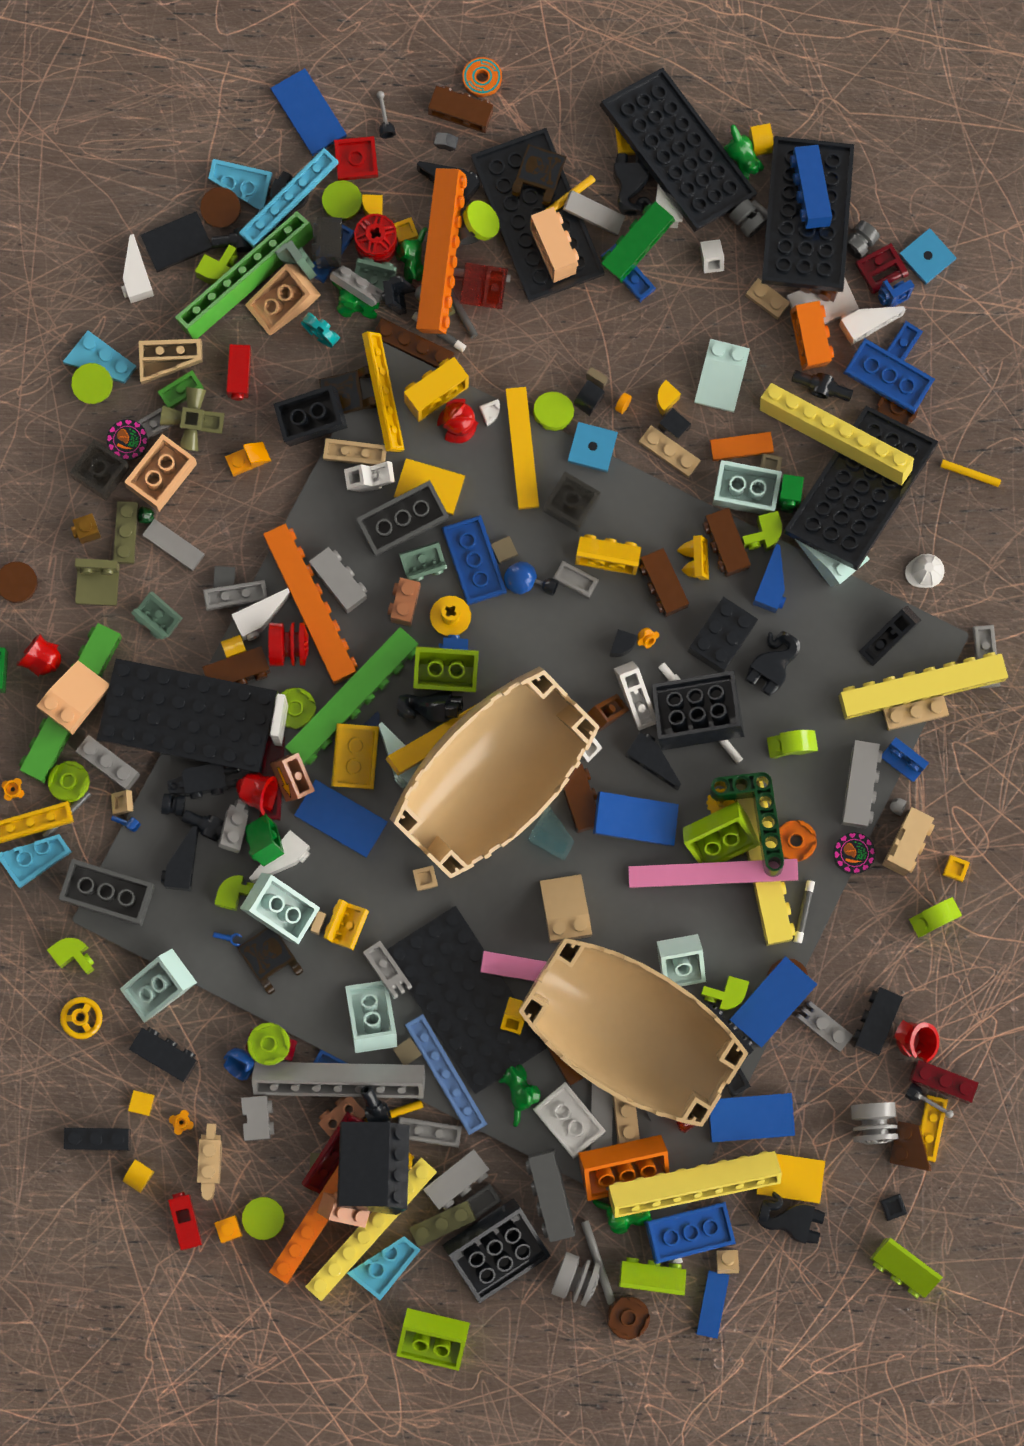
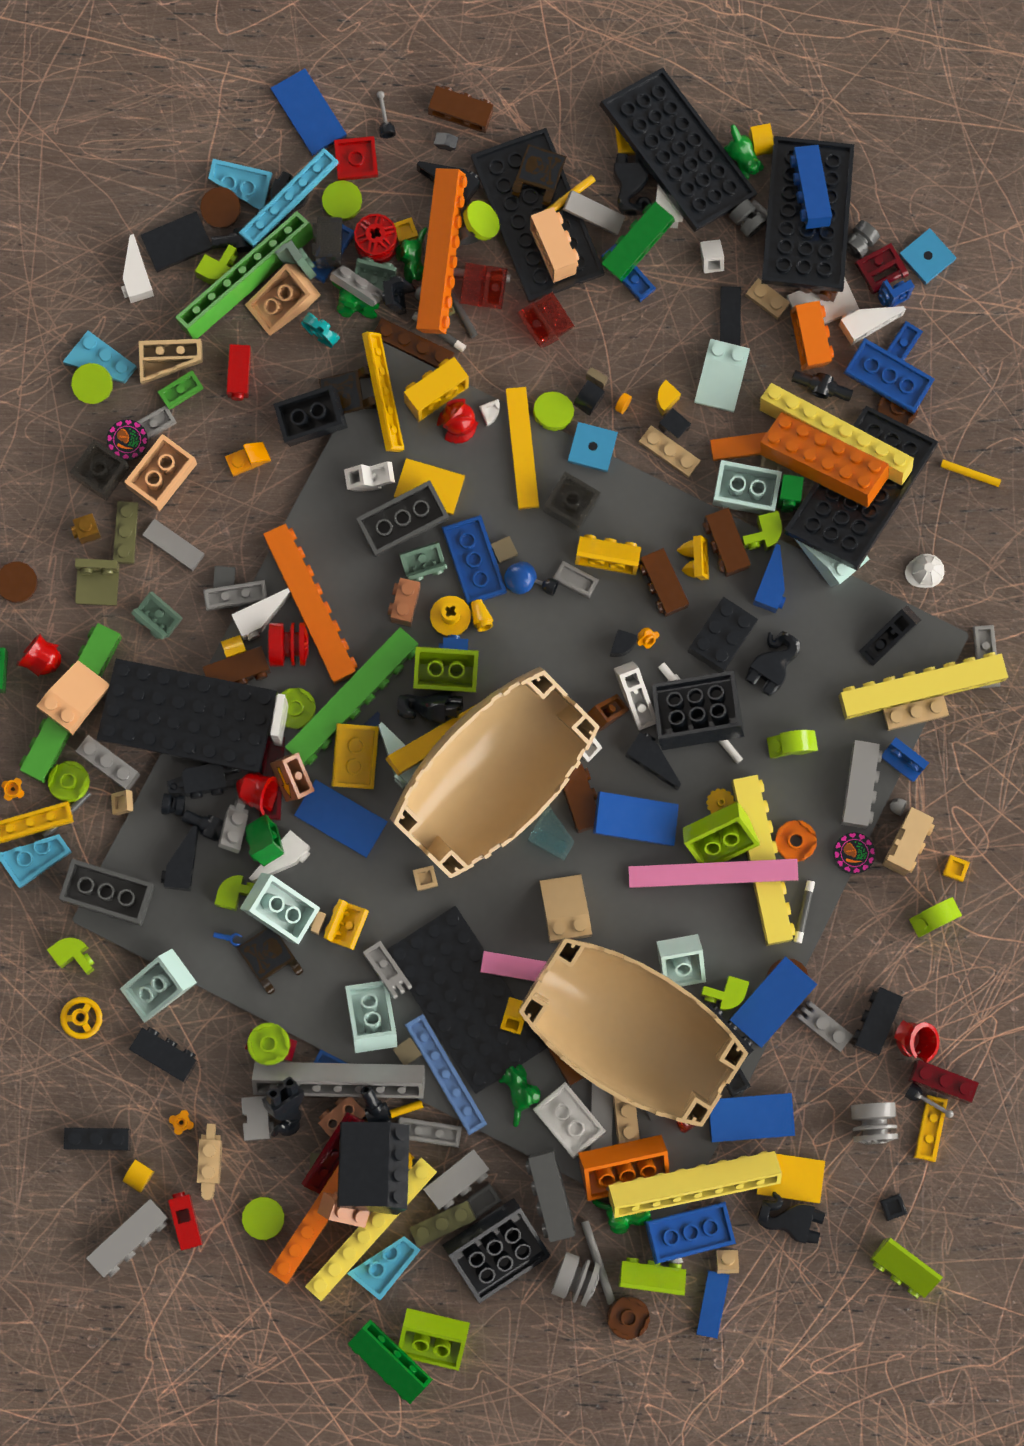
blue hand [111,816,141,832] -> none
yellow tile [128,1090,155,1116] -> none
dark green hinge [138,506,155,524] -> none
olive brick [160,387,225,452] -> none
light orange brick [214,1215,243,1243] -> none
blue hair [224,1048,254,1081] -> none
light grey brick [309,547,368,614] -> none
tan plate [323,438,387,466] -> none
yellow brick [362,194,383,216] -> none
orange tile [462,57,502,97] -> none
dark green beam [710,772,784,877] -> none
reddish brown wing [890,1121,931,1172] -> none
none -> light grey brick [86,1199,169,1278]
none -> black hips [262,1077,304,1137]
none -> green brick [348,1319,433,1404]
none -> yellow cone [470,599,494,632]
none -> clear red brick [517,292,575,348]
none -> black tile [720,286,741,346]
none -> orange brick [760,412,889,508]

